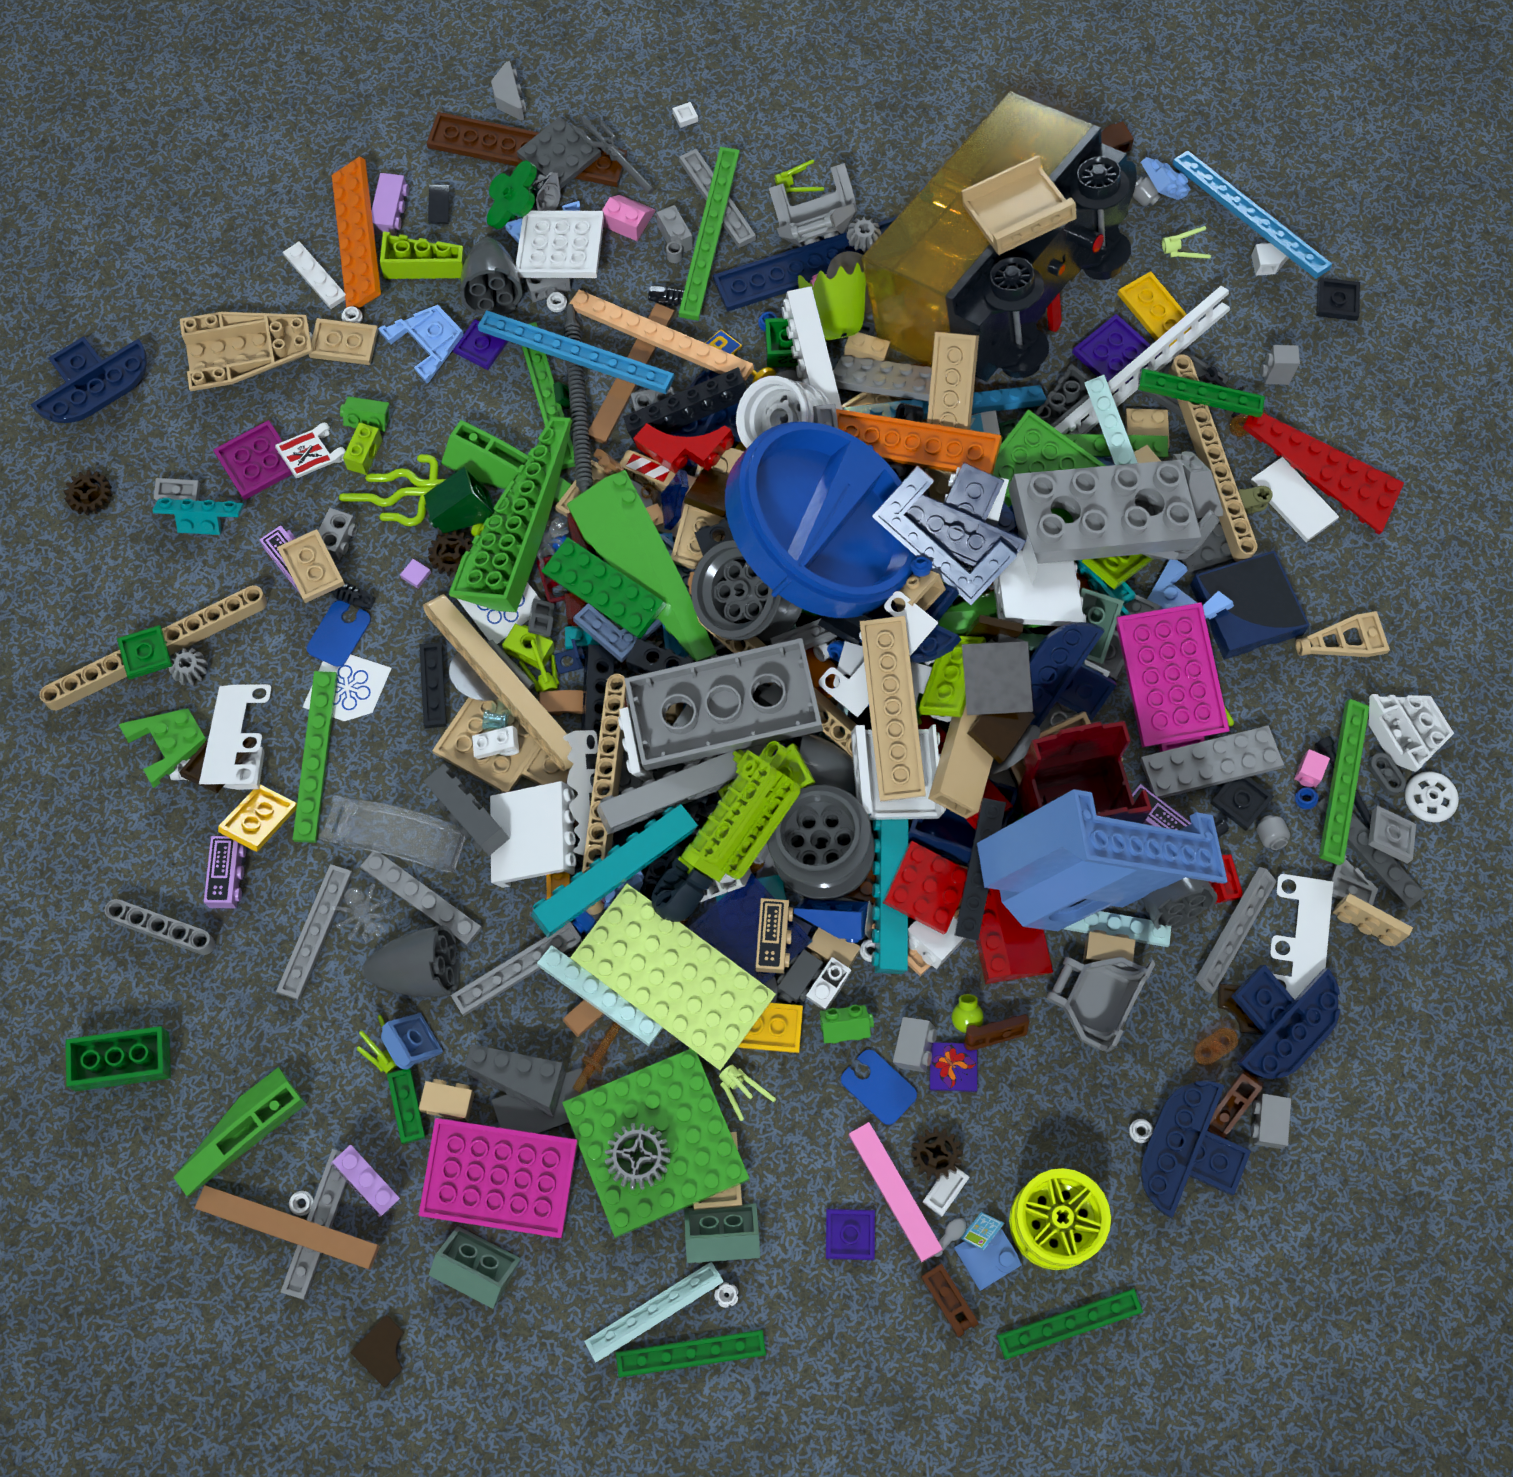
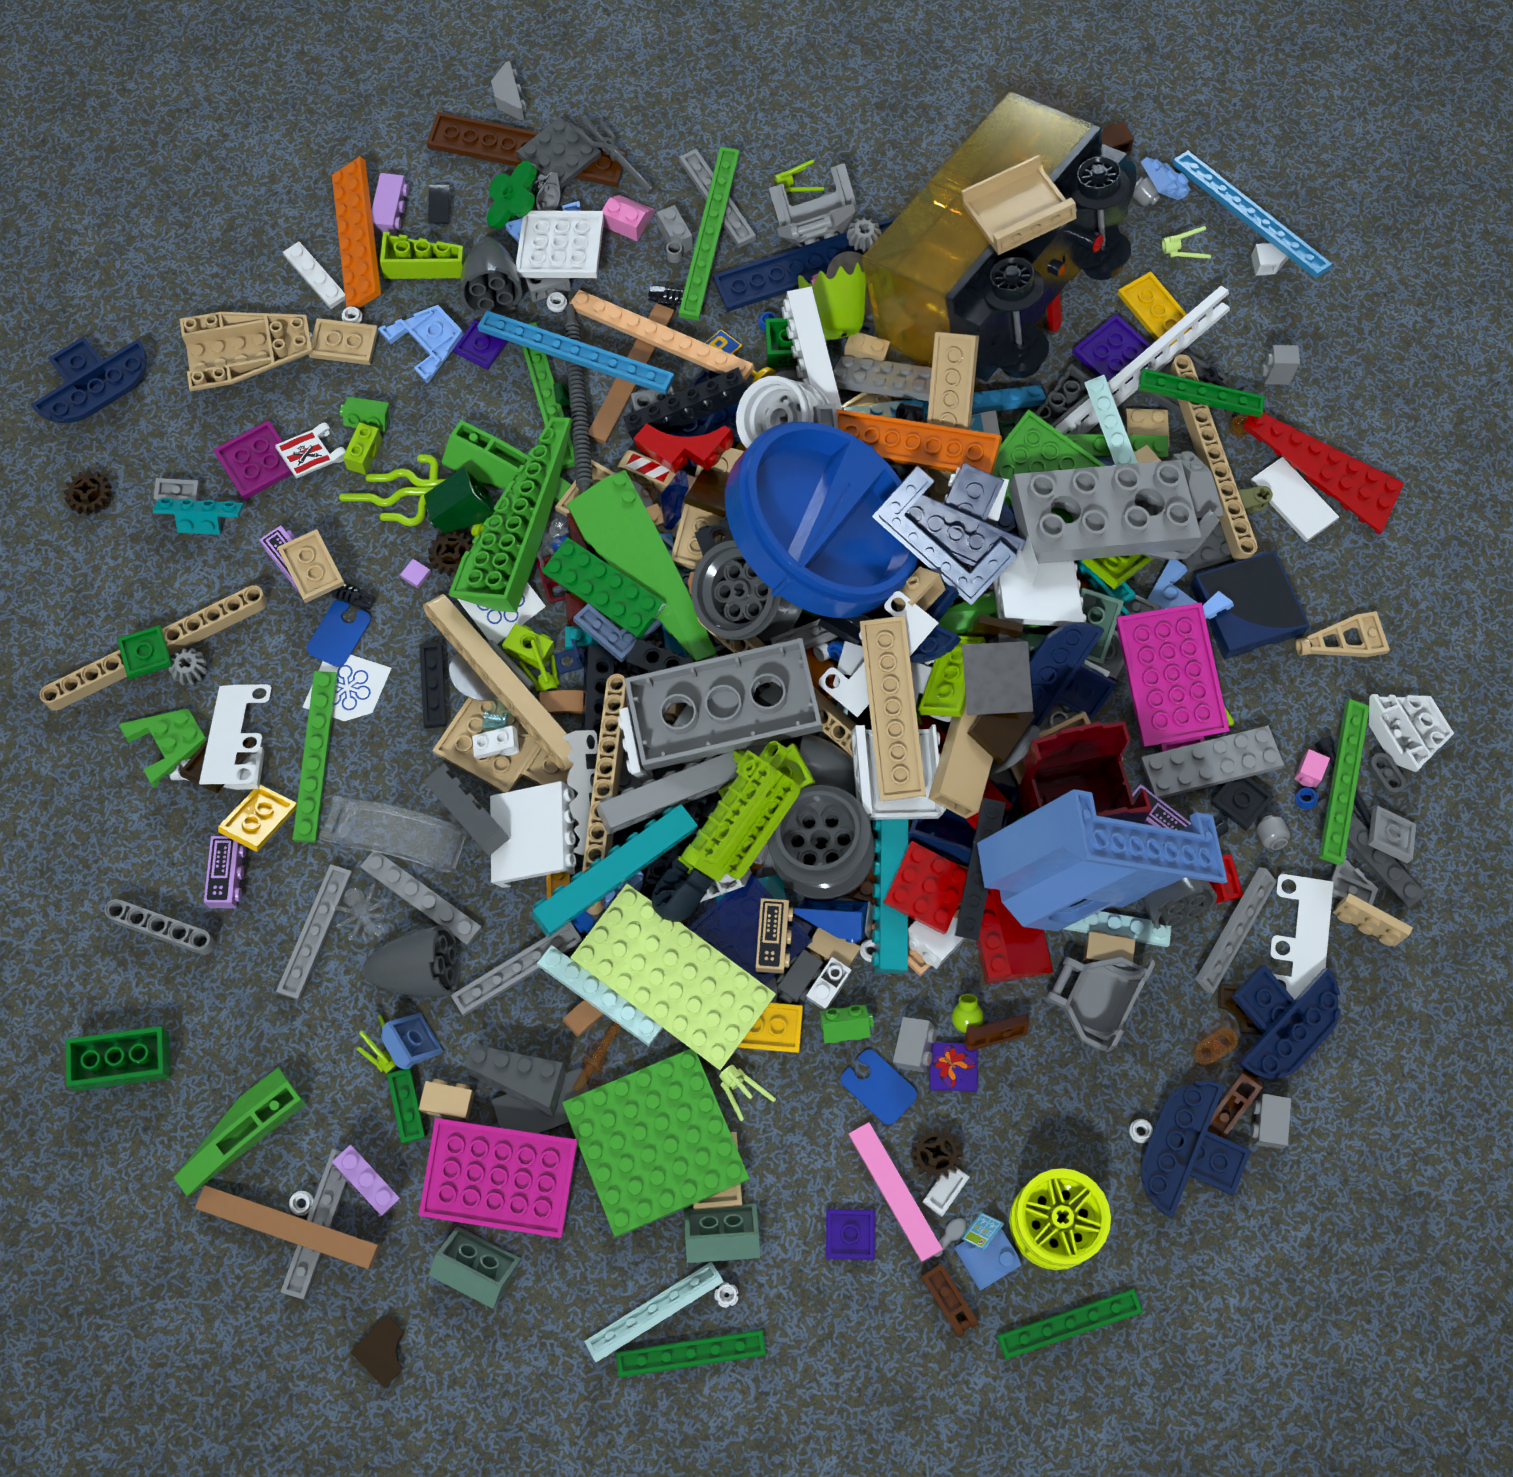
light grey brick [318,508,358,560] -> none
dark grey slope [528,598,555,638] -> none
medium nougat slope [593,448,624,476] -> none
light grey gear [605,1123,670,1190] -> none
white plate [672,102,698,128] -> none
blue plate [910,557,933,577] -> none
black plate [1316,277,1360,321] -> none
white plate [1405,771,1459,822] -> none

